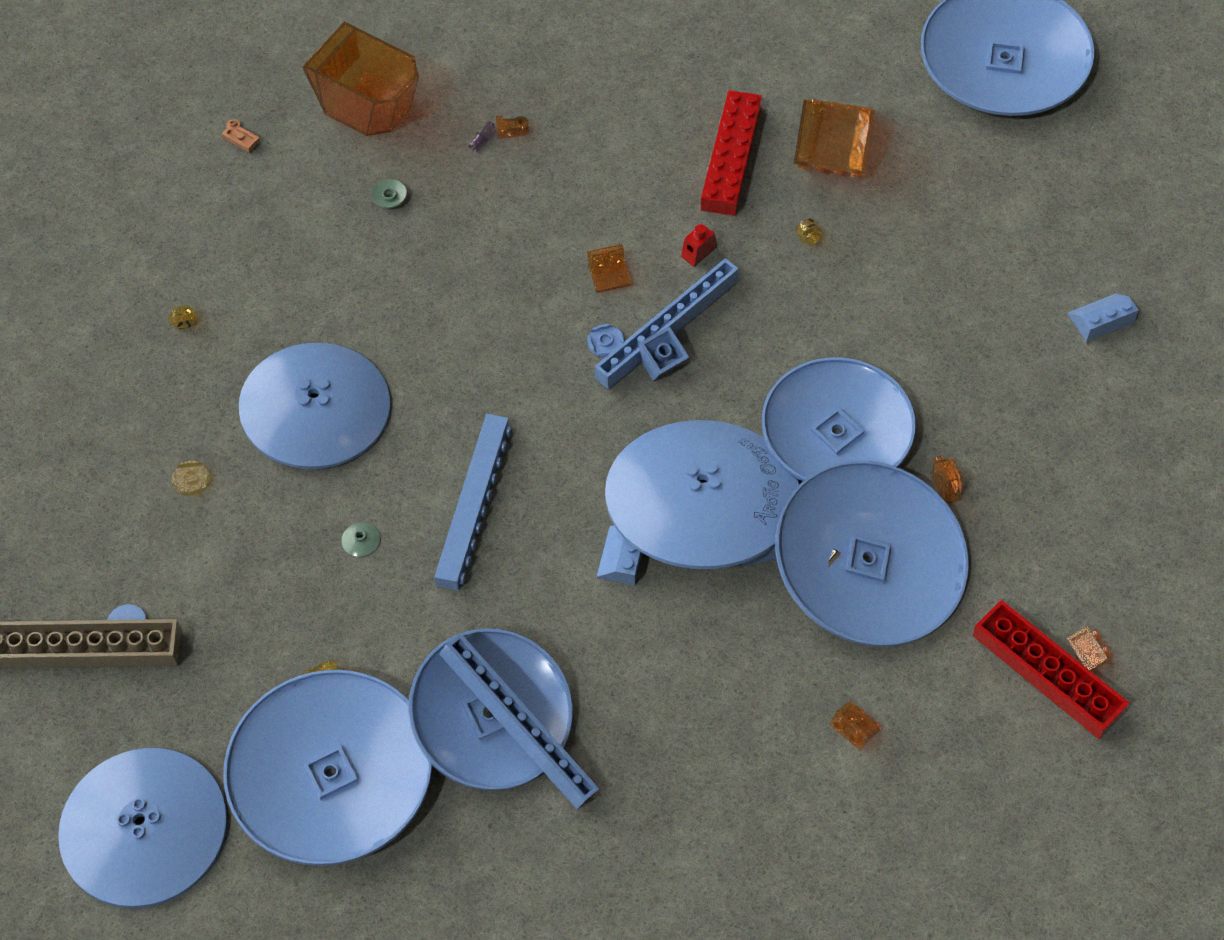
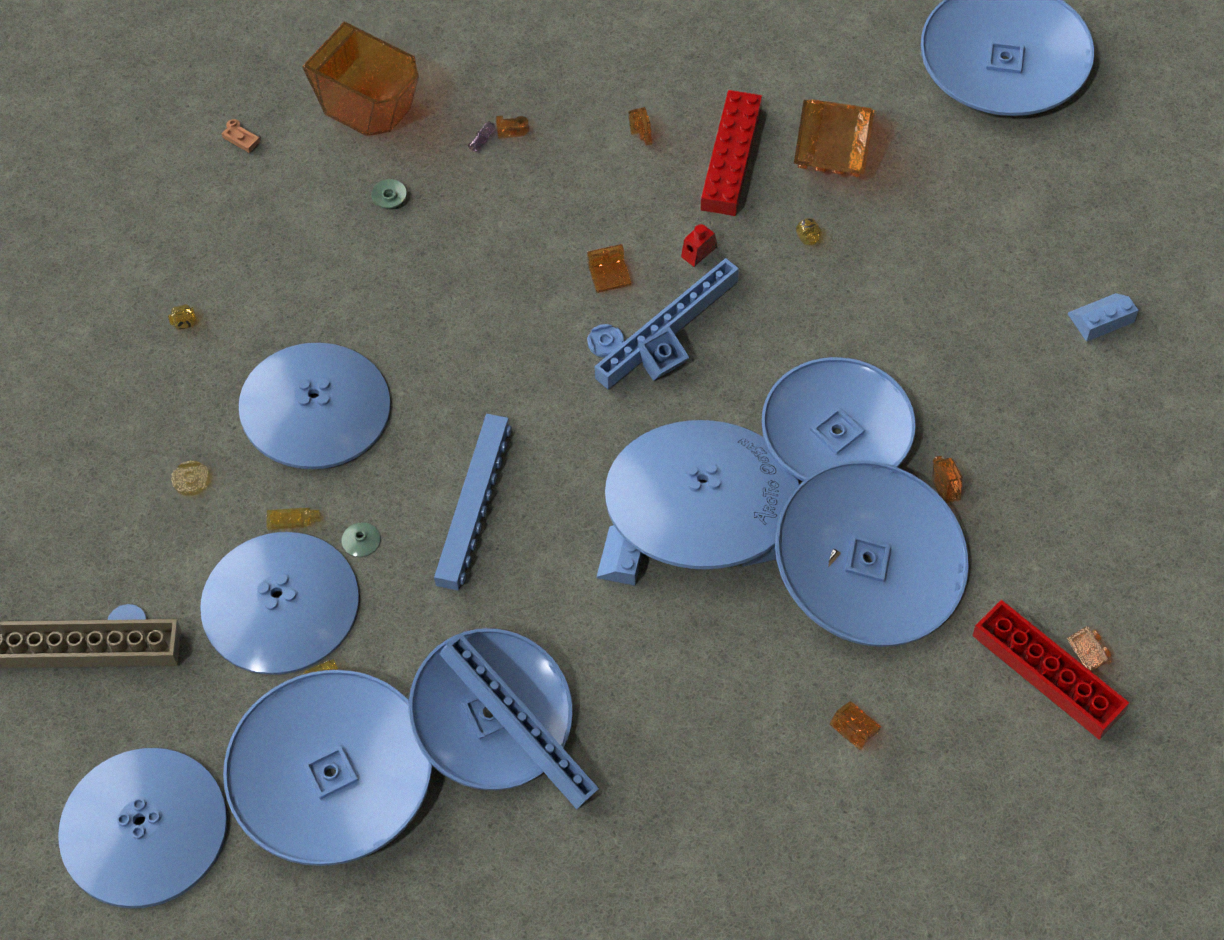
none -> medium blue dish [200,532,359,675]
none -> clear yellow hinge [266,508,321,530]
none -> clear orange bracket [628,107,652,146]

